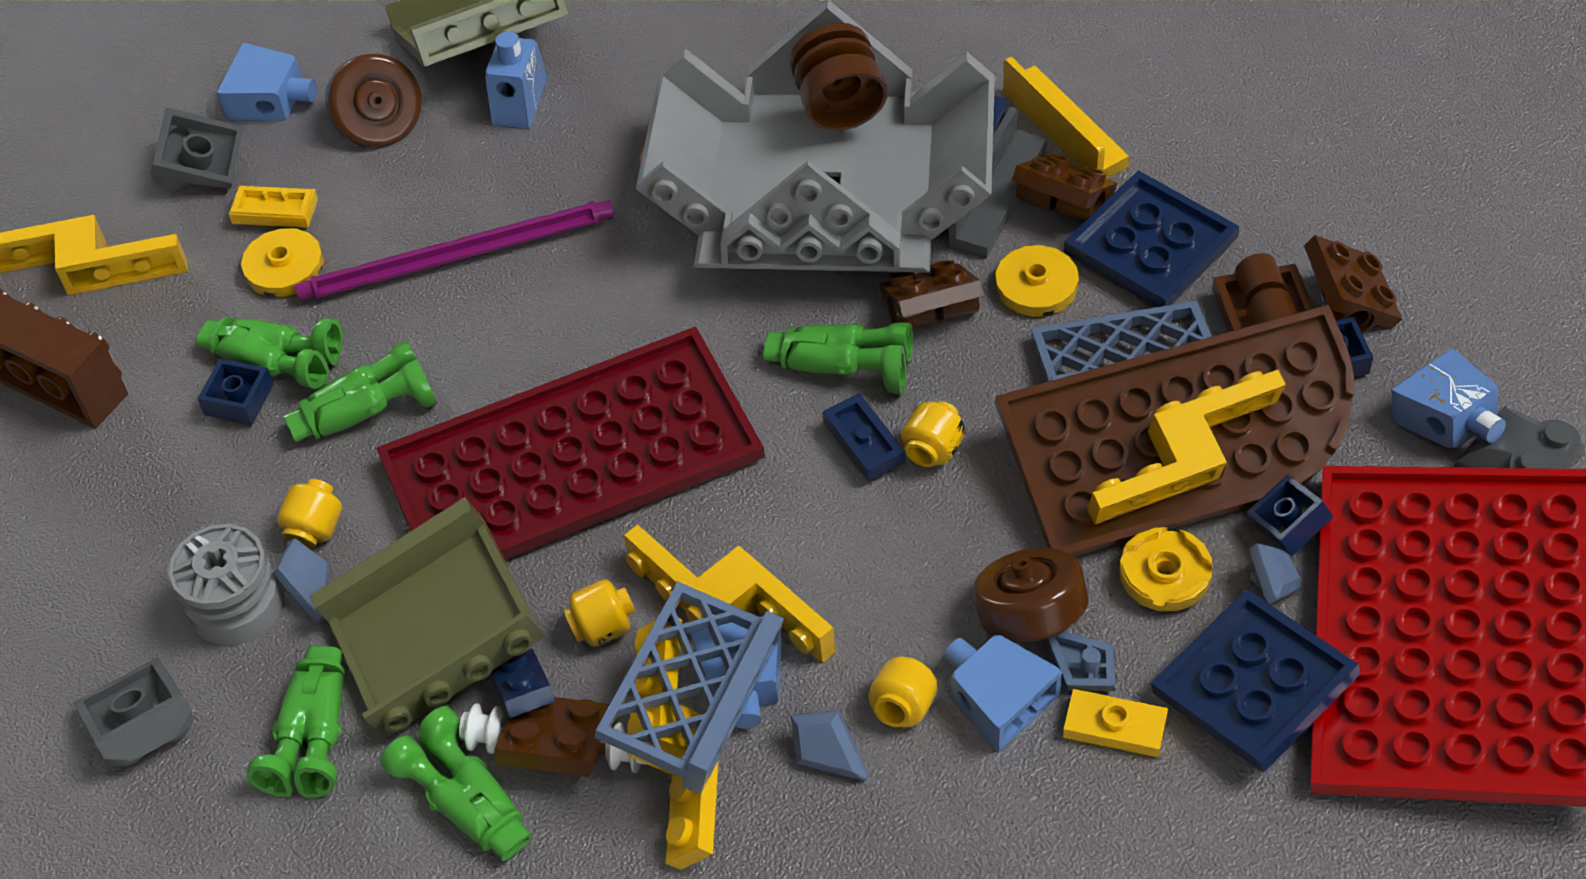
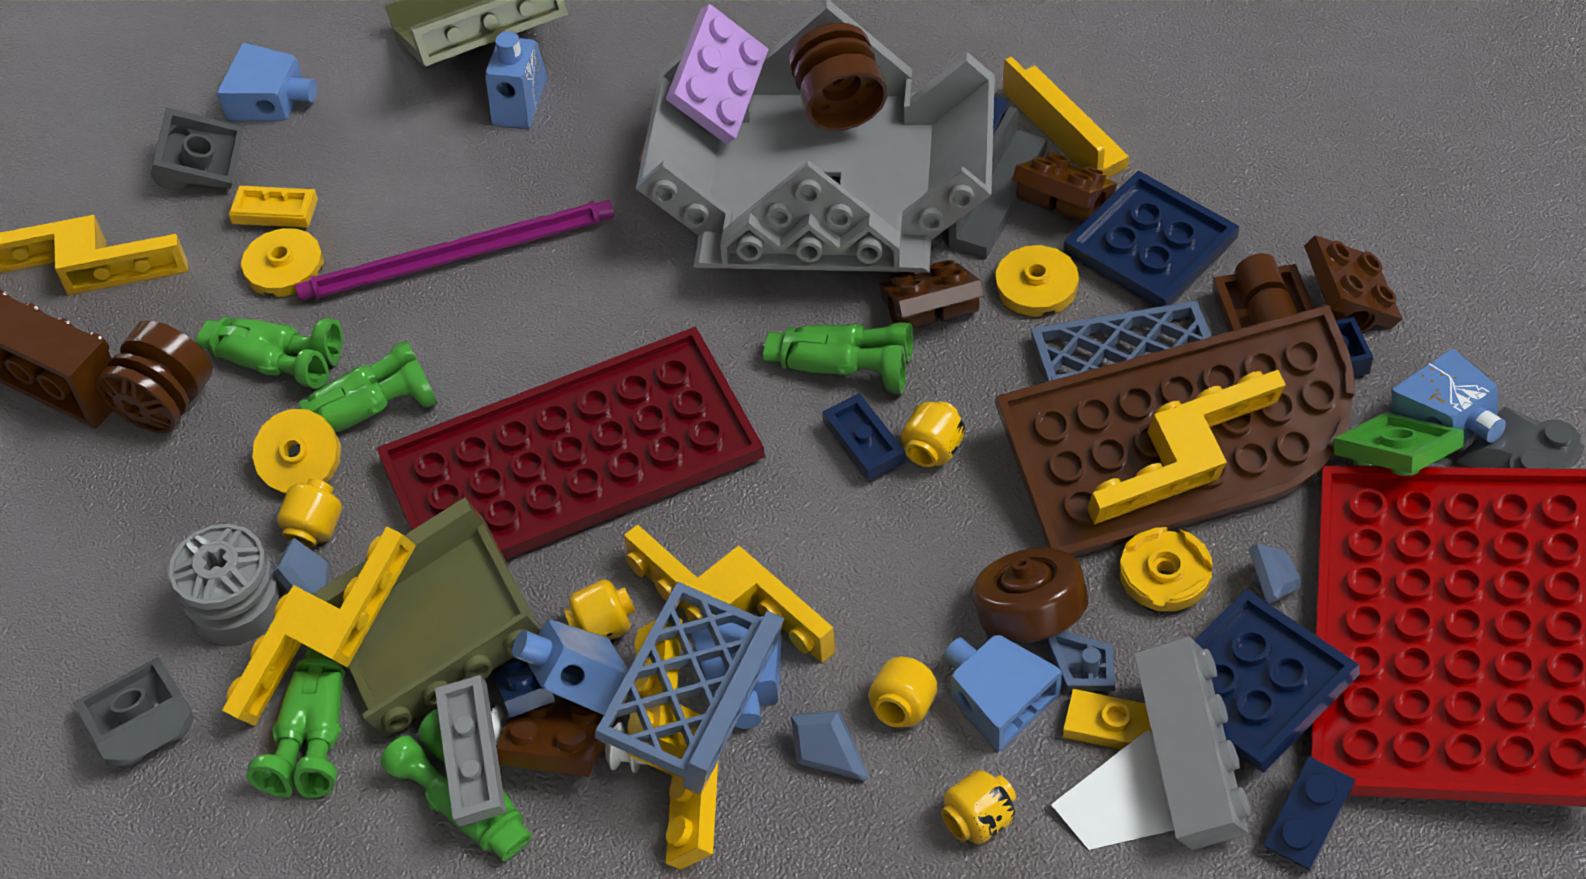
dark blue piece [197,359,274,425] -> none
reddish brown wheel [325,54,422,147] -> none
dark blue piece [1246,474,1333,556] -> none
none -> reddish brown wheel [96,320,213,433]
none -> yellow bracket [222,526,416,726]
none -> yellow plate [252,409,341,495]
none -> light grey plate [435,675,506,827]
none -> medium blue torso [512,620,629,715]
none -> lavender plate [666,3,769,144]
none -> yellow head [941,770,1016,845]
none -> white sticker [1051,730,1174,850]
none -> light grey brick [1134,636,1251,850]
none -> dark blue plate [1264,756,1356,871]
none -> bright green plate [1334,412,1464,476]

